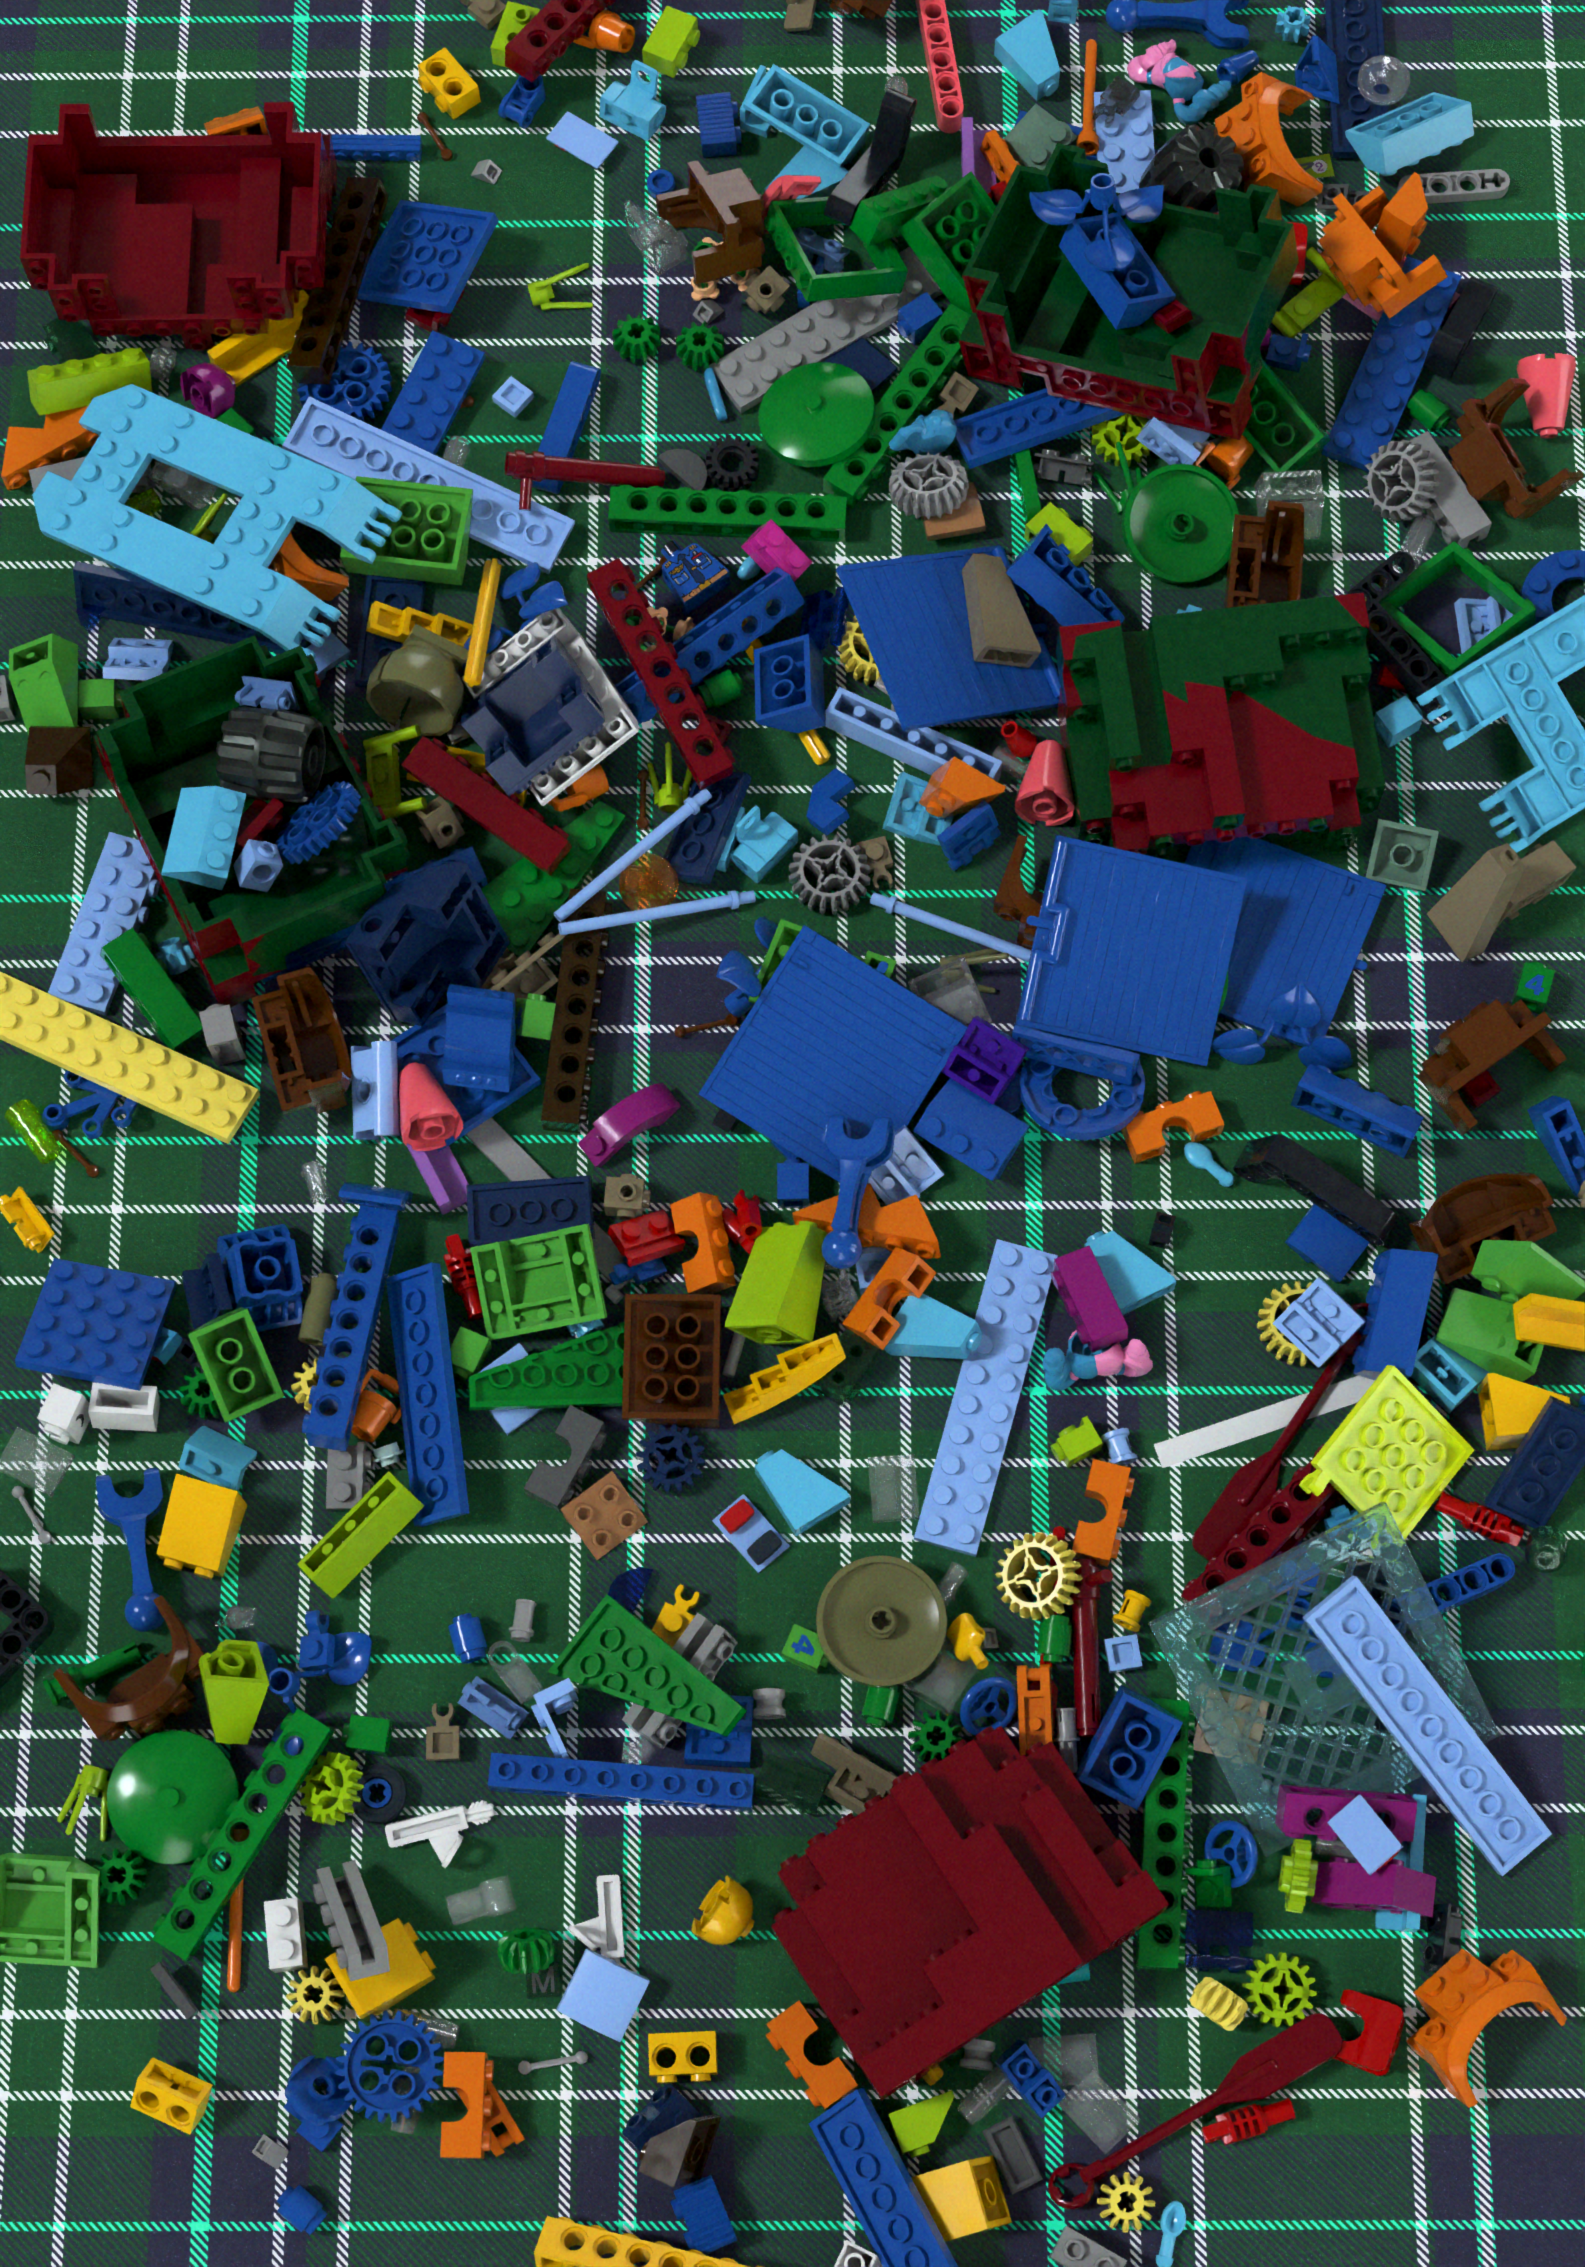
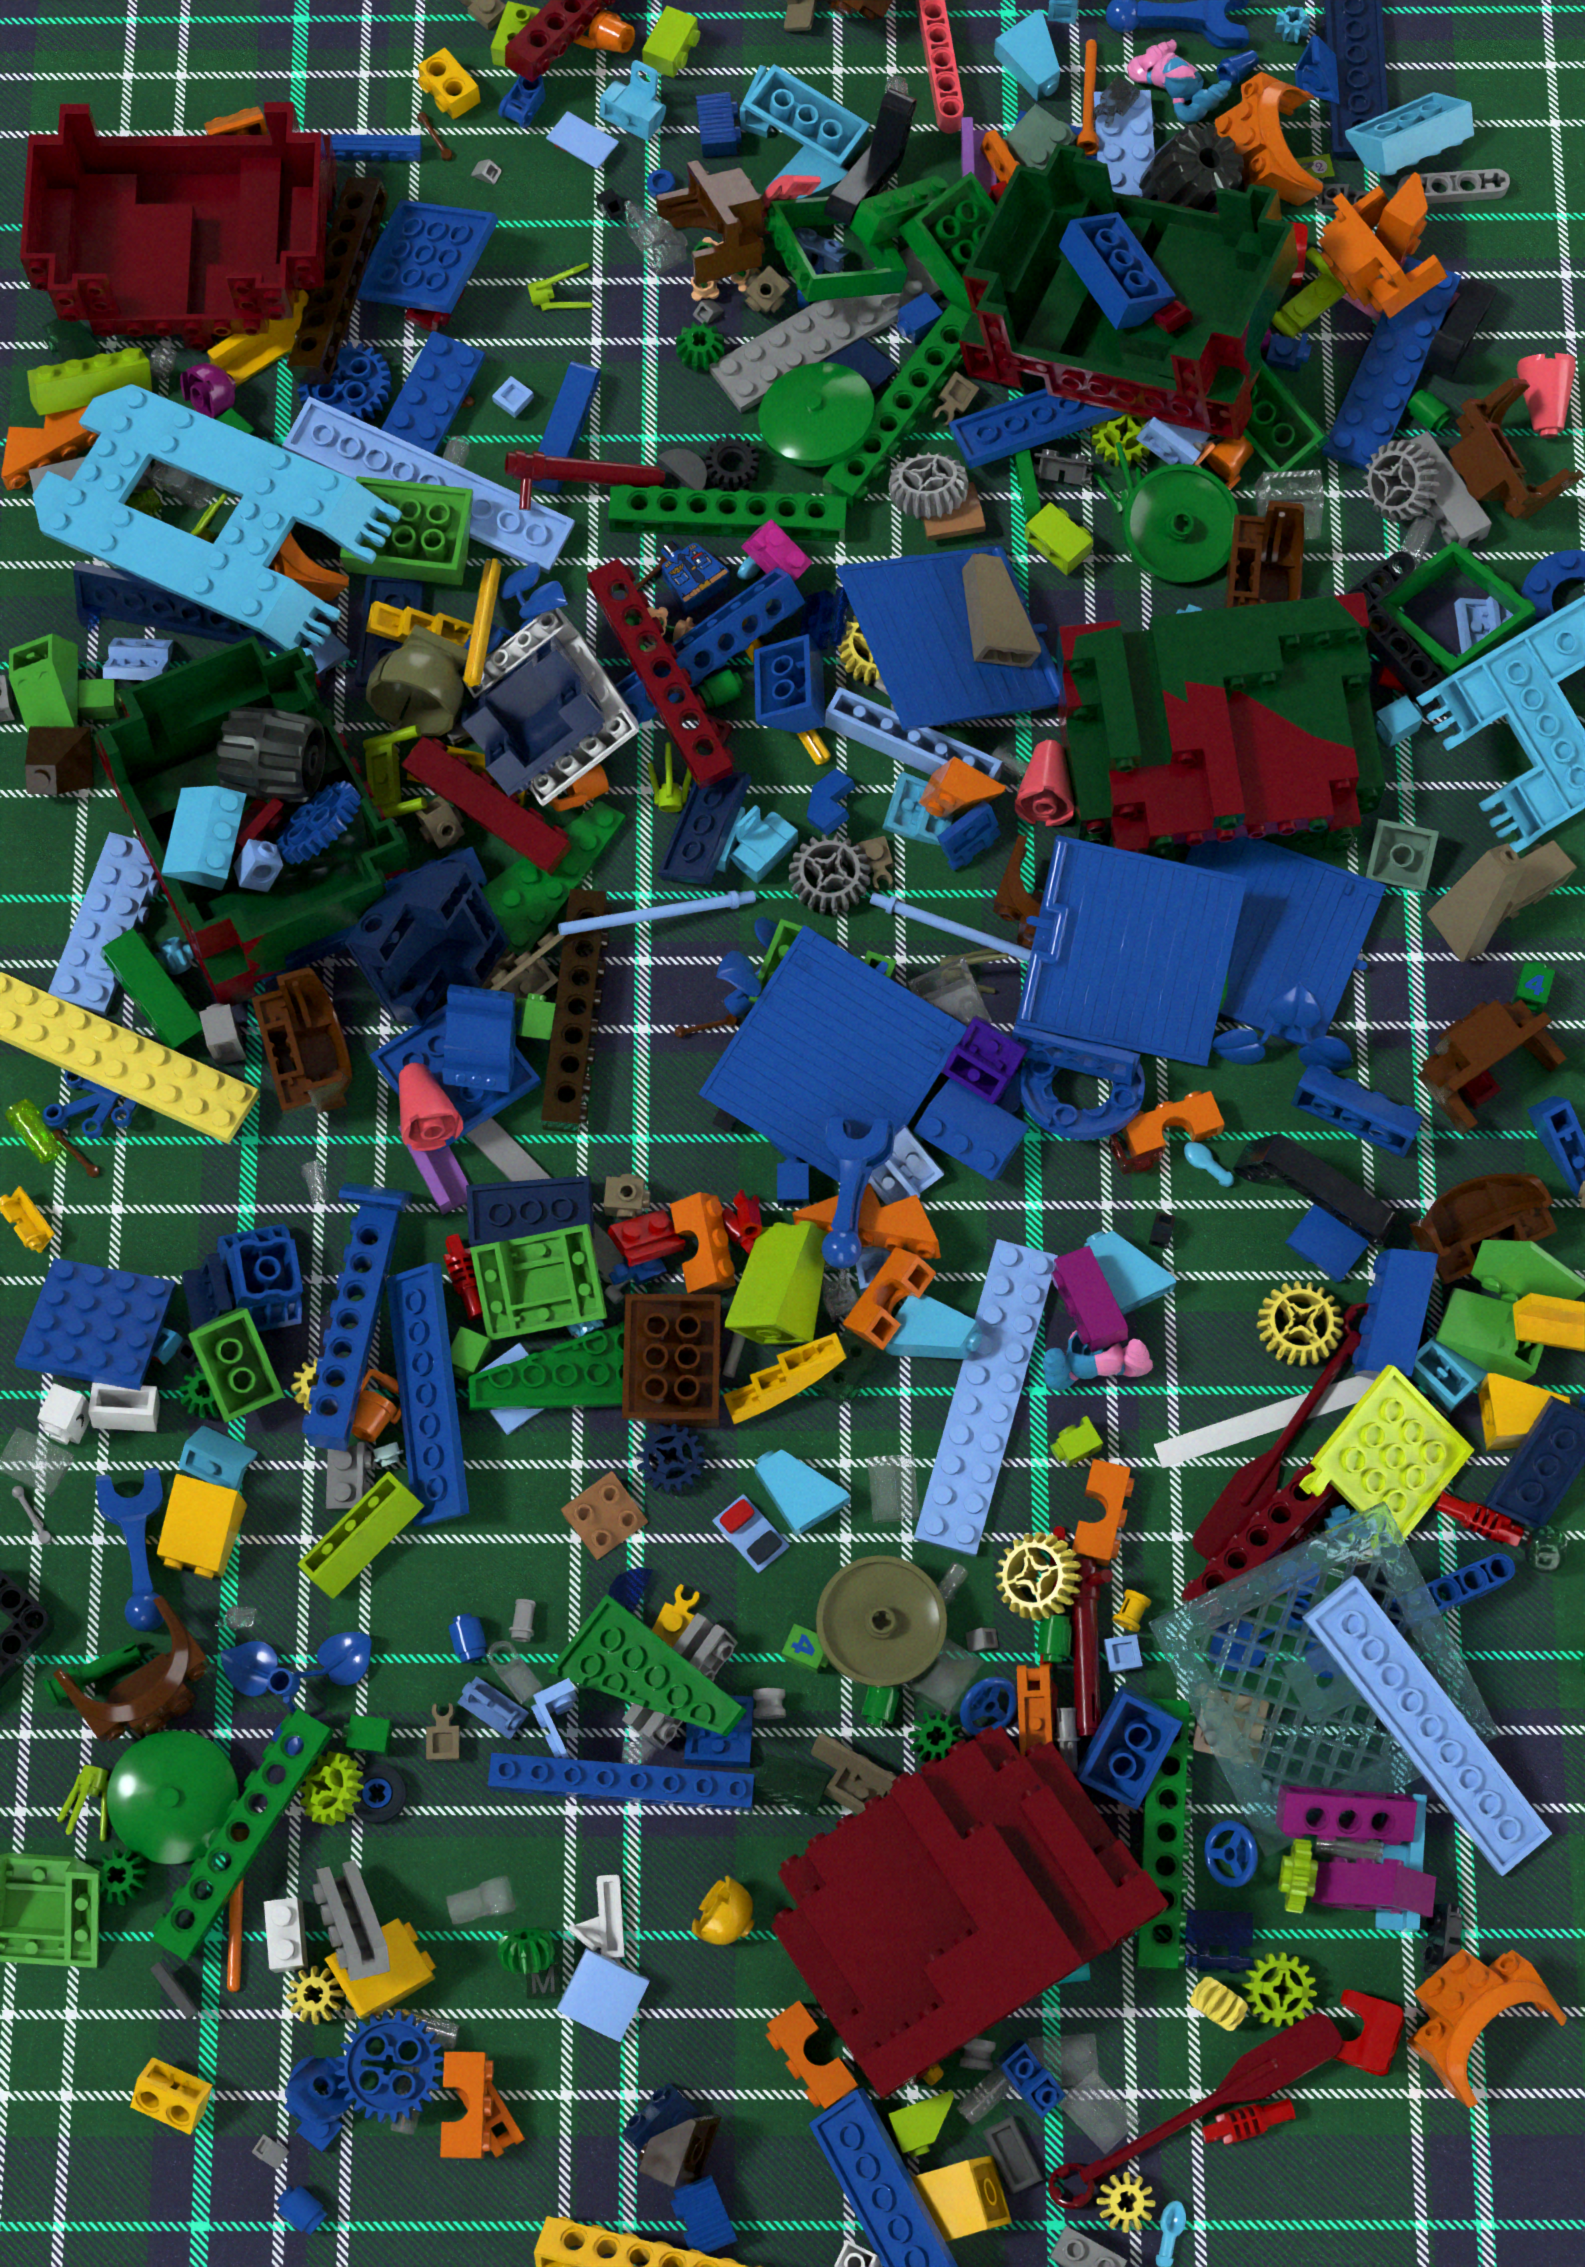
lime slope [198,1639,269,1745] -> none
medium blue hinge [235,676,300,710] -> none
olive brick [298,1273,340,1347] -> none
blue plate [299,1610,335,1671] -> none
light blue piece [351,1041,400,1140] -> none
white piece [385,1800,496,1869] -> none
light grey hinge [518,2051,588,2075] -> none
dark grey arch [524,1405,607,1513] -> none
light blue bar [553,788,712,922] -> none
magenta arch [578,1082,681,1167] -> none
green gear [612,313,662,364] -> none
clear orange tile [619,853,678,911] -> none
reddish brown hinge [636,769,649,830] -> none
yellow brick [648,2031,718,2084] -> none
dark azure piece [704,367,728,421] -> none
dark azure piece [889,409,957,456] -> none
yellow piece [946,1613,989,1670] -> none
red cone [1001,721,1037,758] -> none
blue wedge [1006,524,1125,626] -> none
blue plant [1029,173,1164,271] -> none
light blue bush [1101,1428,1138,1466] -> none
green bracket [1185,1859,1232,1908] -> none
light blue slope [1272,1277,1366,1368] -> none
light blue piece [1327,1794,1403,1876] -> none
clear piece [1357,55,1410,105] -> none
none -> black piece [596,188,626,219]
none -> clear red bracket [1108,1133,1164,1175]

